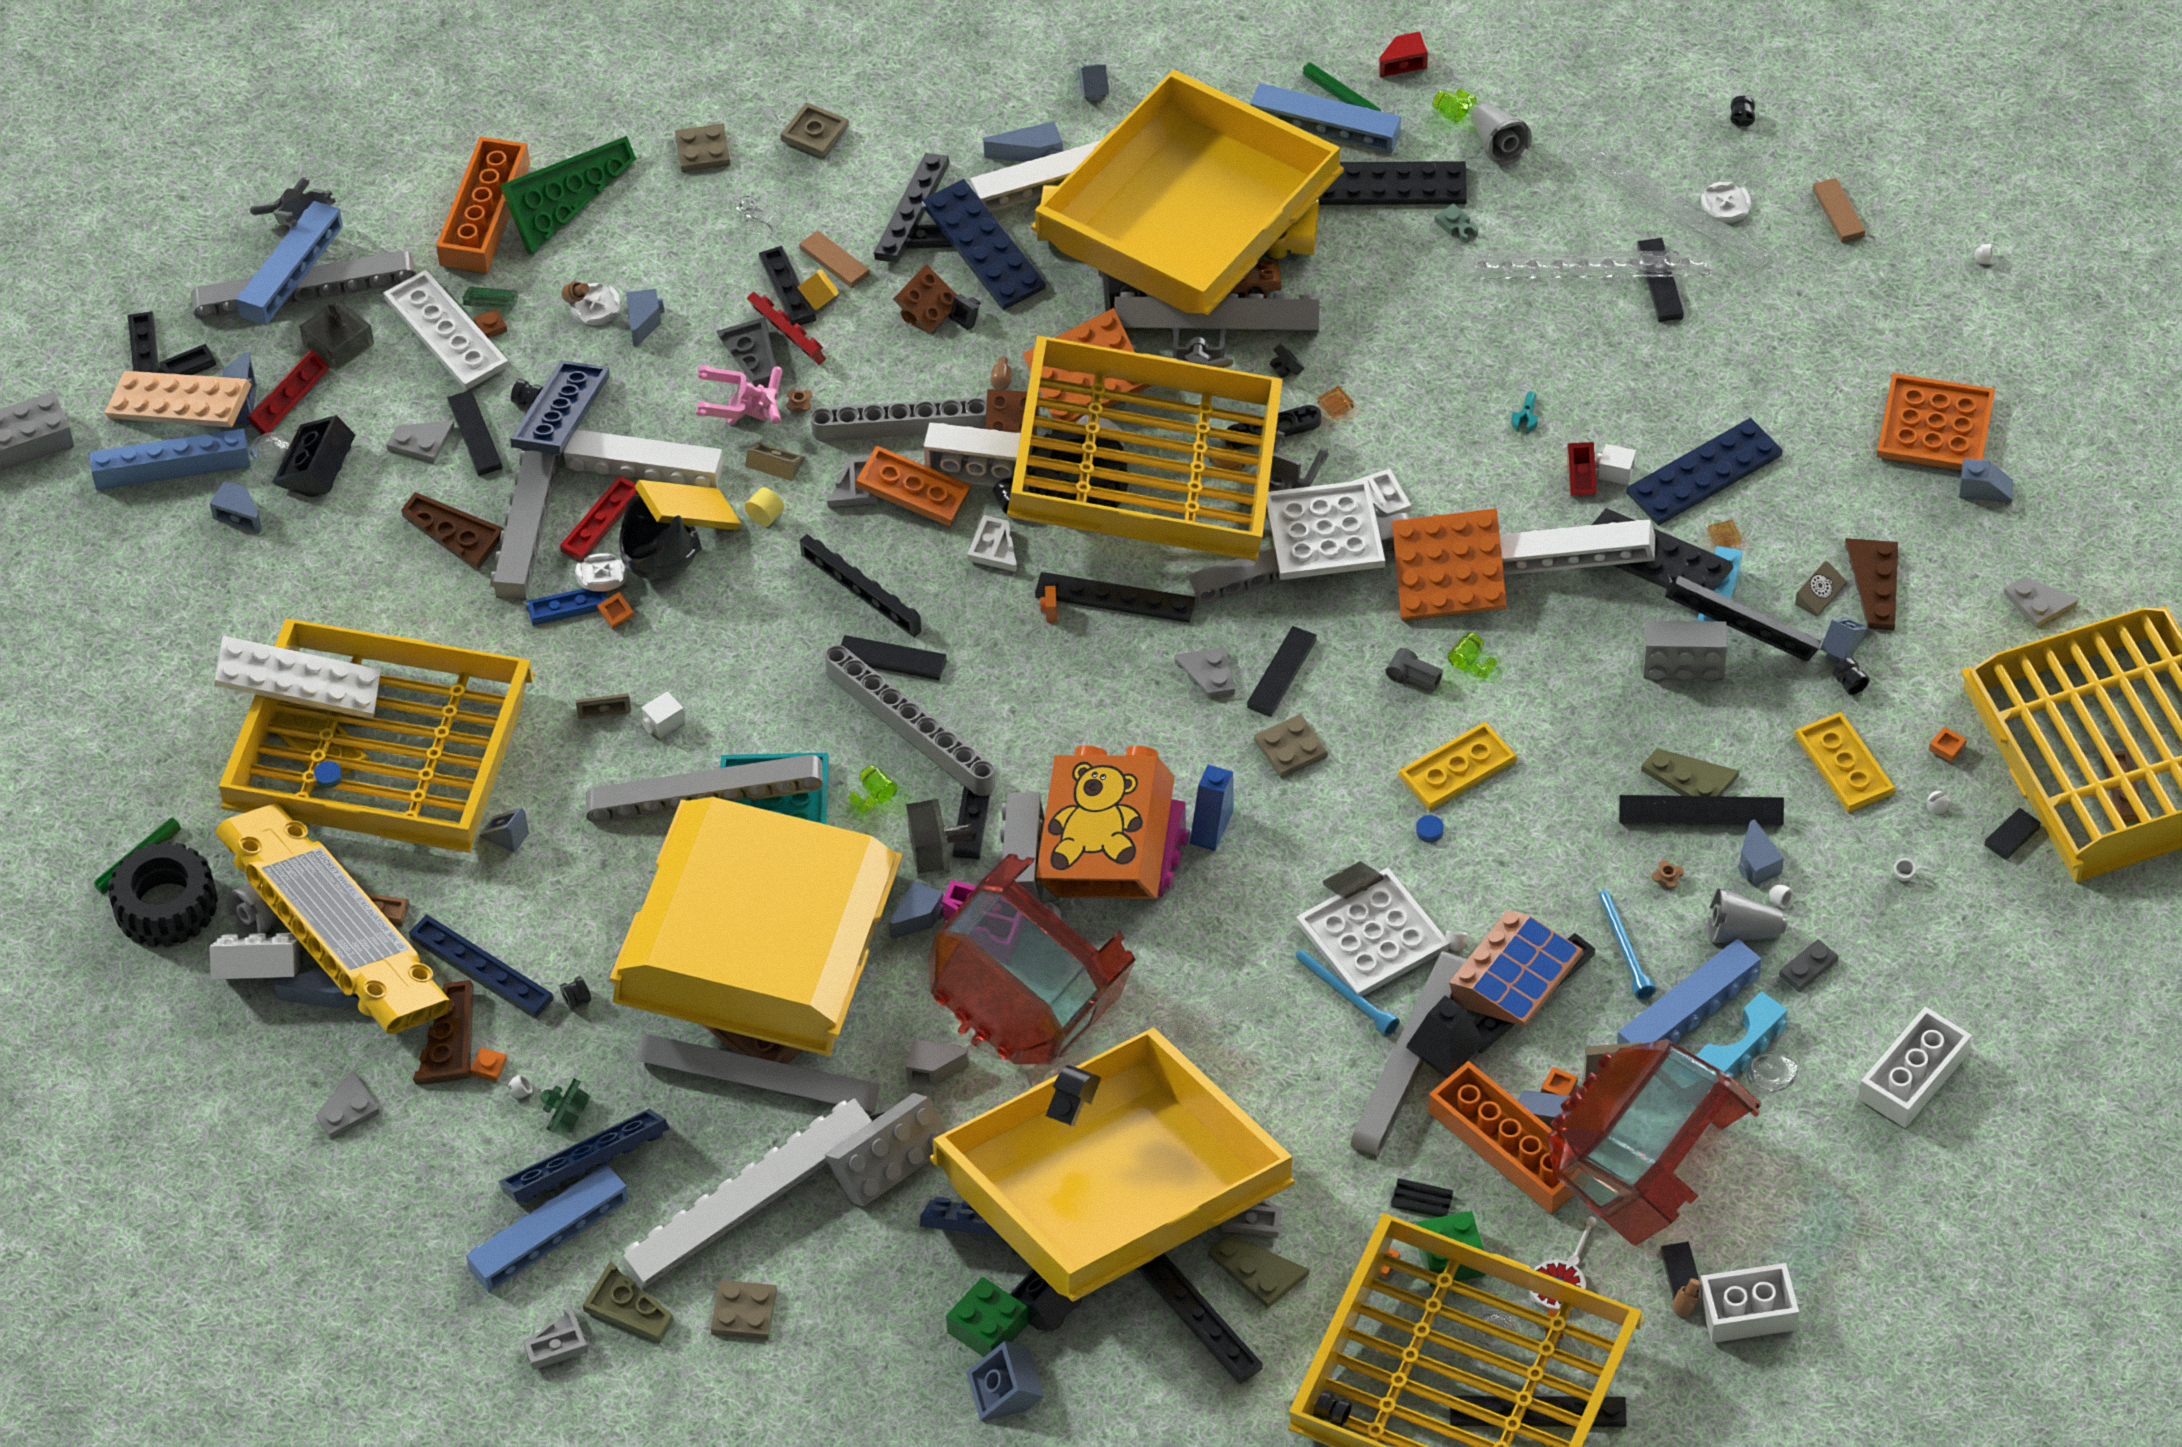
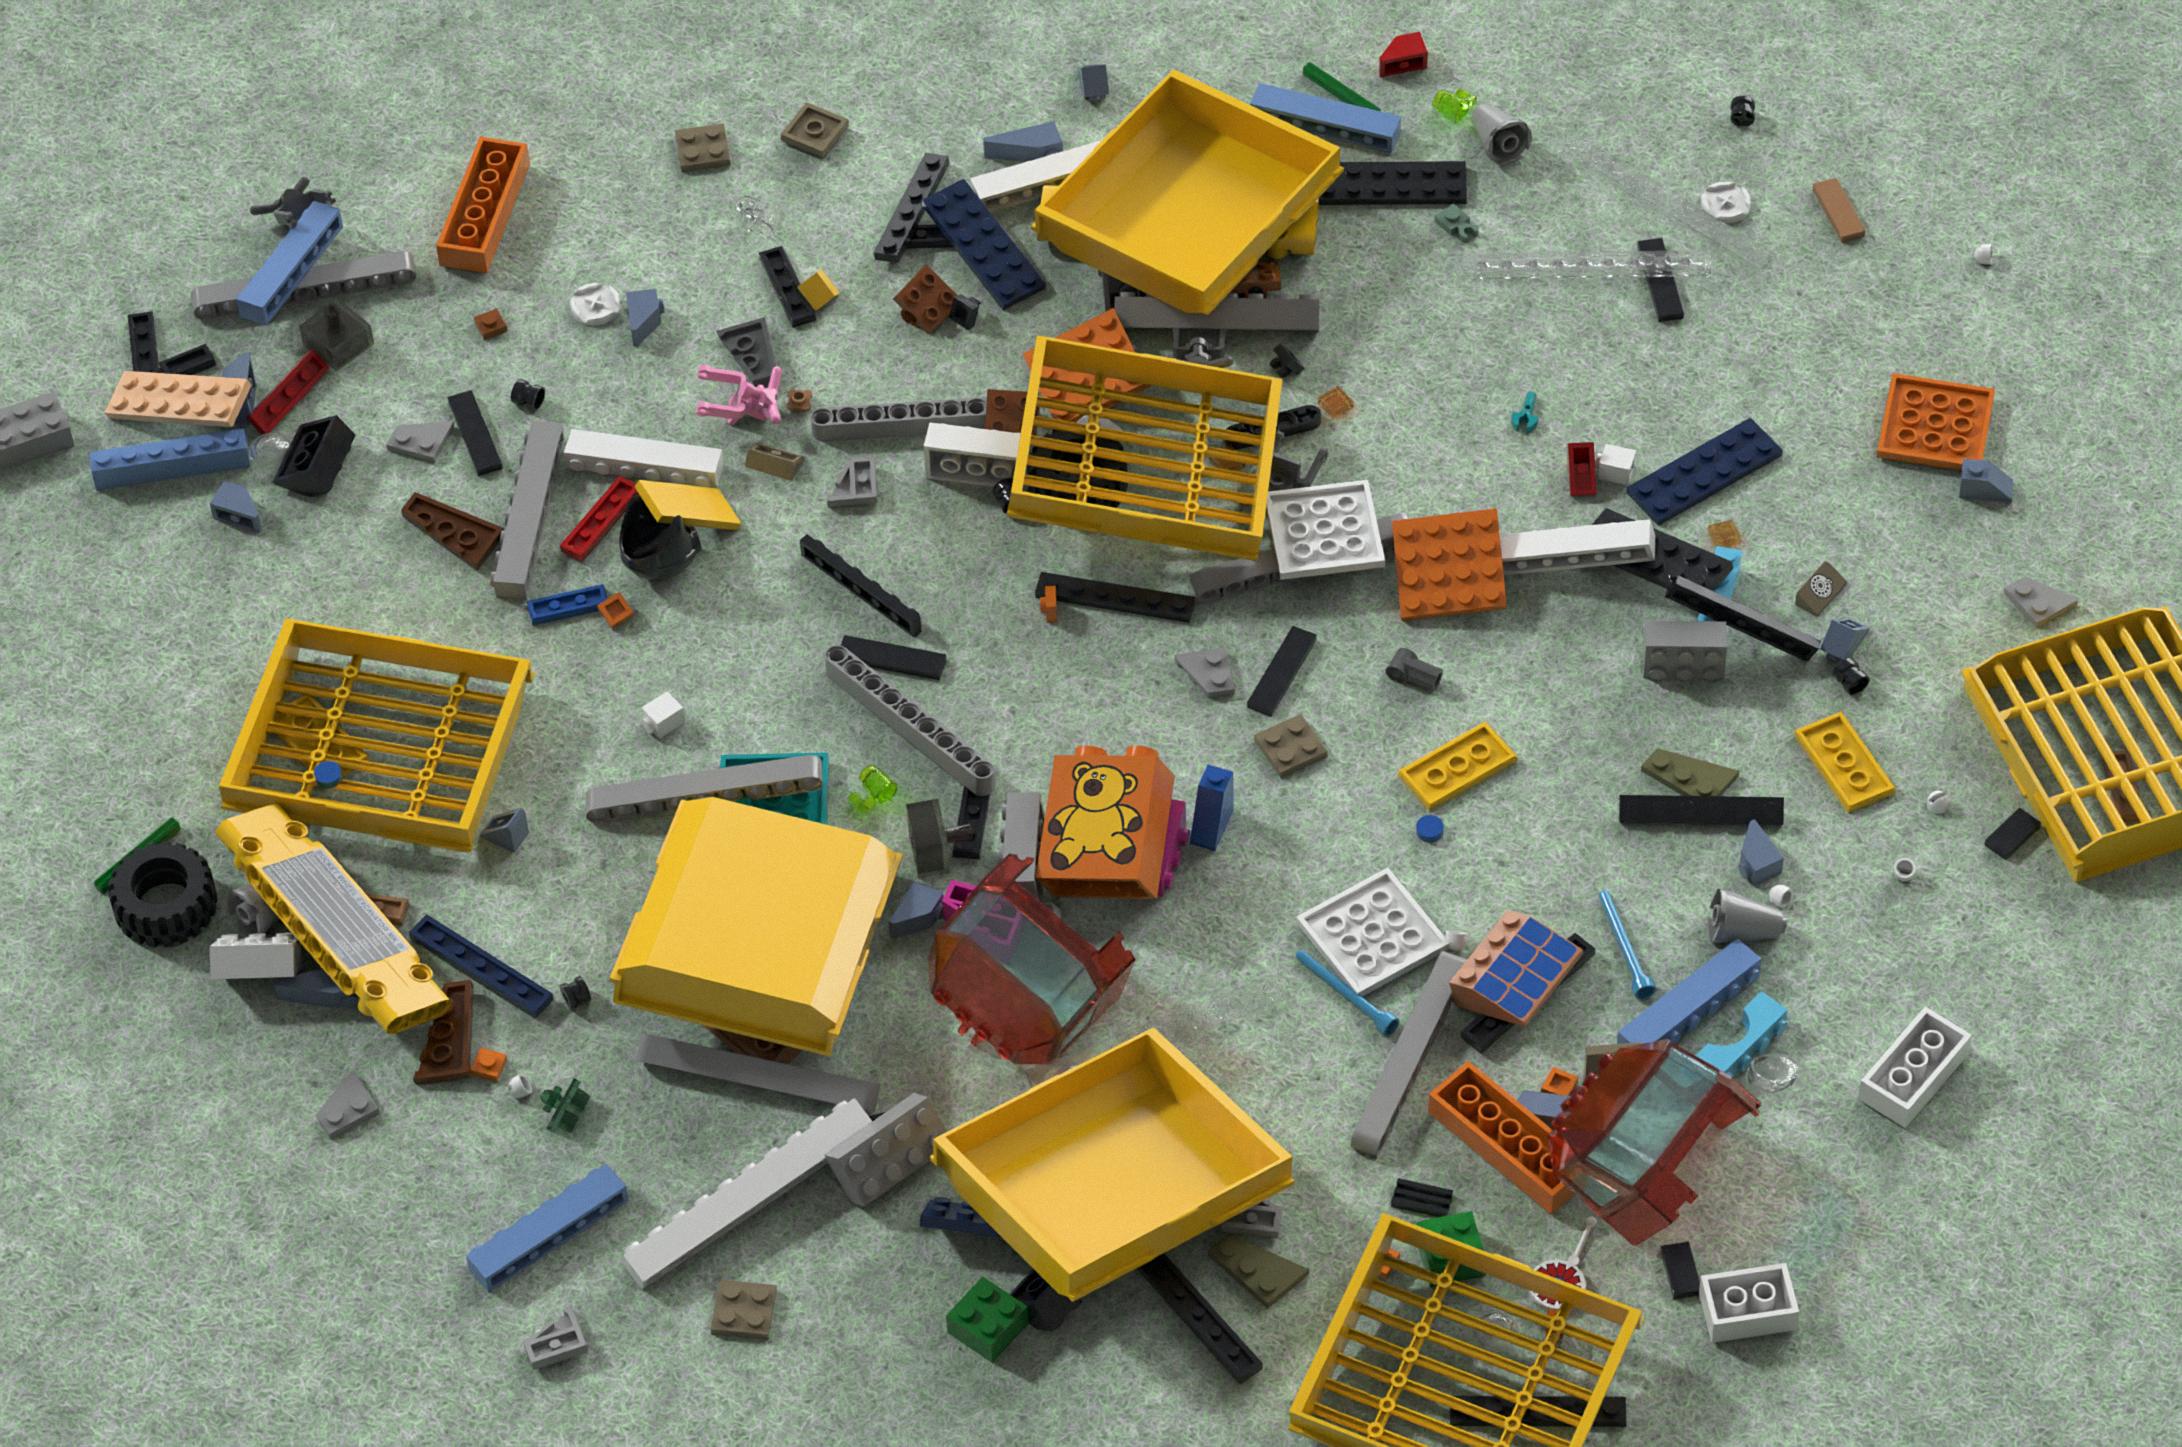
white plate [214,636,381,719] -> none
white plate [383,270,509,391] -> none
clear green tile [463,286,518,310] -> none
dark blue plate [498,1108,670,1203] -> none
green wing [500,136,636,255] -> none
dark blue plate [510,360,610,455] -> none
medium nougat cylinder [561,281,589,303] -> none
white tile [575,553,628,591] -> none
dark tan slope [576,693,631,719] -> none
olive wing [583,1261,673,1343] -> none
light yellow piece [745,487,784,527] -> none
red plate [746,291,826,365] -> none
medium nougat tile [799,230,870,288] -> none
orange plate [855,445,971,527] -> none
light grey slope [906,1039,969,1086] -> none
white wing [967,515,1017,572] -> none
sand blue slope [967,1341,1044,1421] -> none
medium nougat cylinder [990,356,1012,390] -> none
black brick [1045,1065,1101,1127] -> none
black wheel [1313,1390,1352,1428] -> none
clear smoke piece [1322,861,1384,899] -> none
white wing [1351,469,1411,518] -> none
black slope [1406,995,1484,1078] -> none
clear neon green piece [1447,632,1497,678] -> none
medium nougat plate [1652,860,1684,888] -> none
medium nougat cylinder [1672,1278,1701,1317] -> none
dark grey plate [1779,939,1838,992] -> none
reddish brown wing [1845,538,1898,630] -> none
orange plate [1929,726,1967,763] -> none

